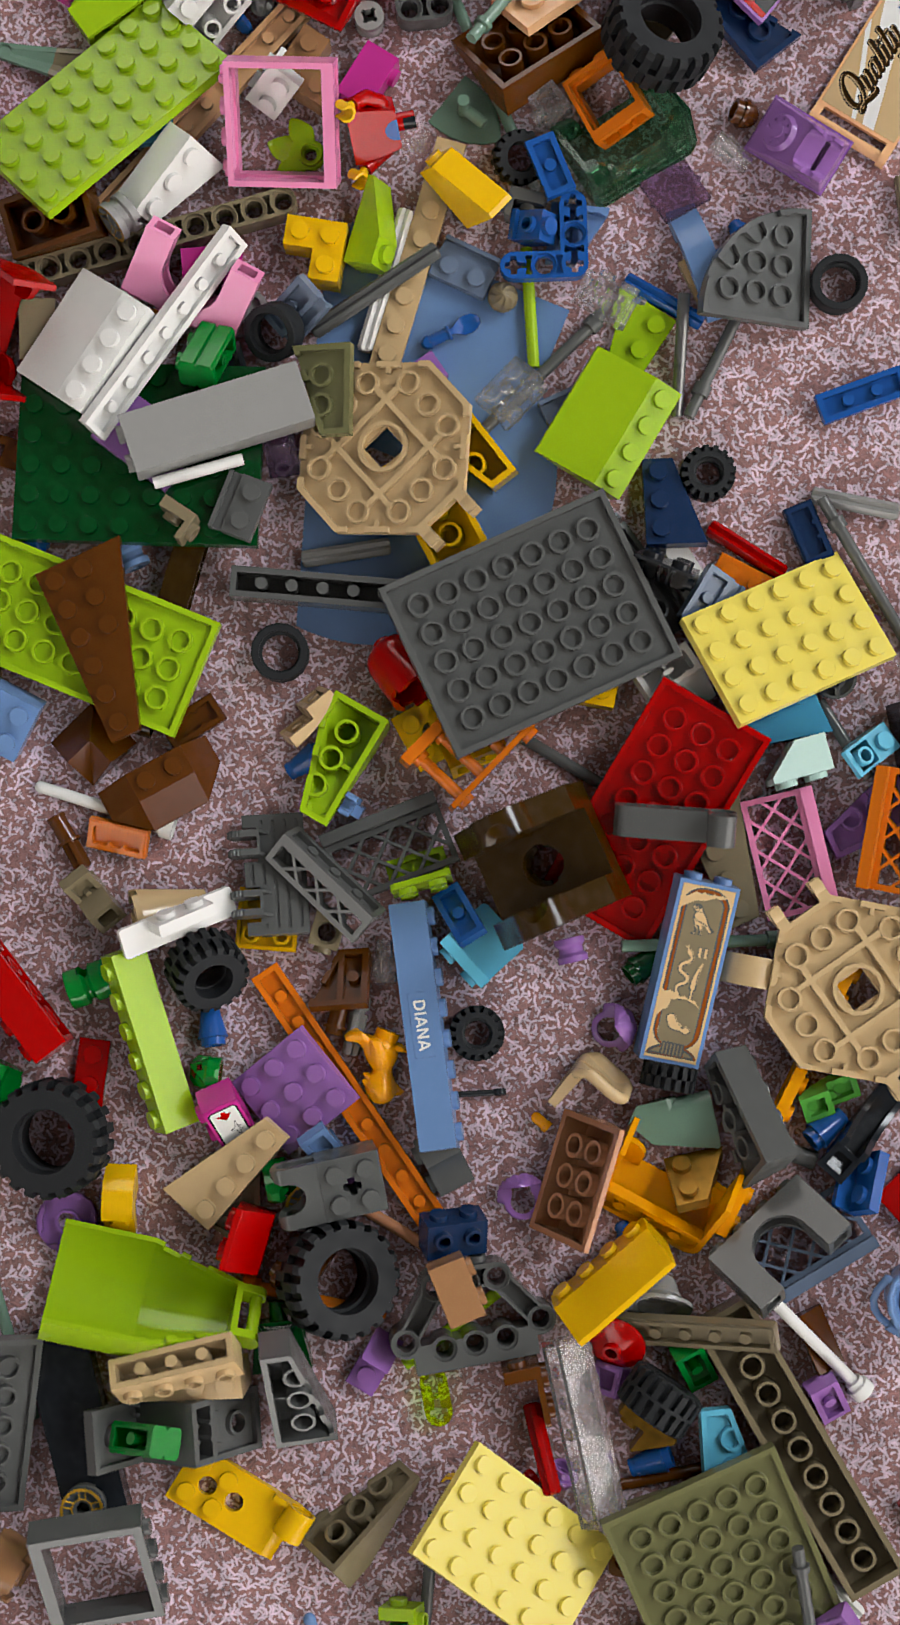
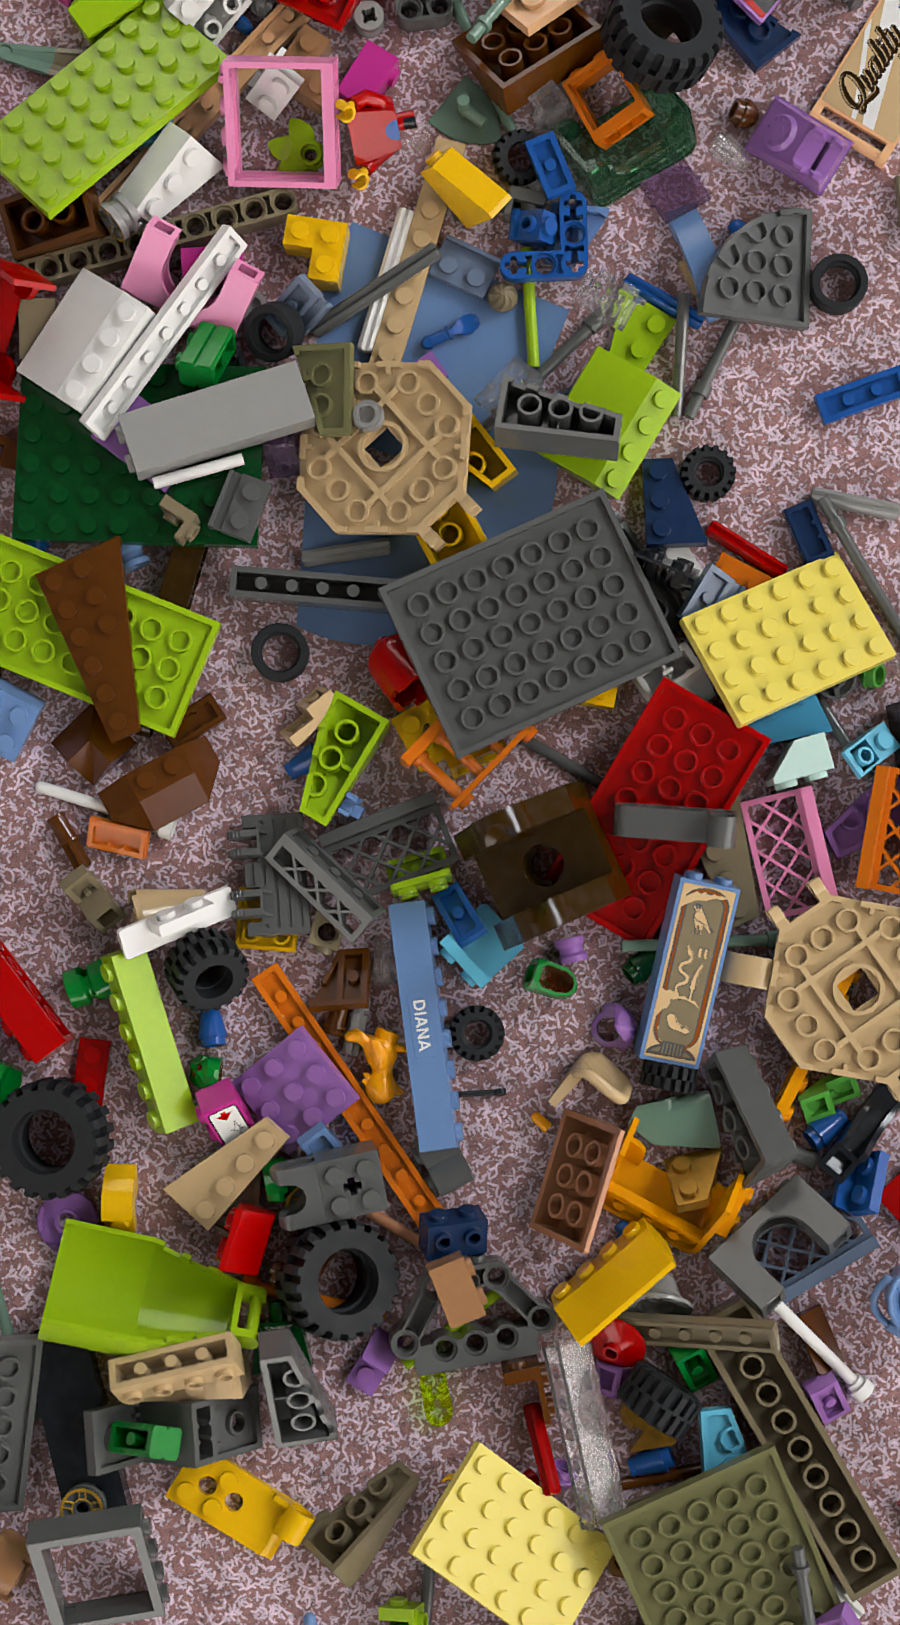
lime slope [343,175,397,274] -> none
medium lavender piece [496,1173,542,1220] -> none
none -> light grey tile [352,400,385,433]
none -> dark grey wedge [494,374,623,461]
none -> rock [522,958,577,999]
none -> bright green plate [859,664,886,690]

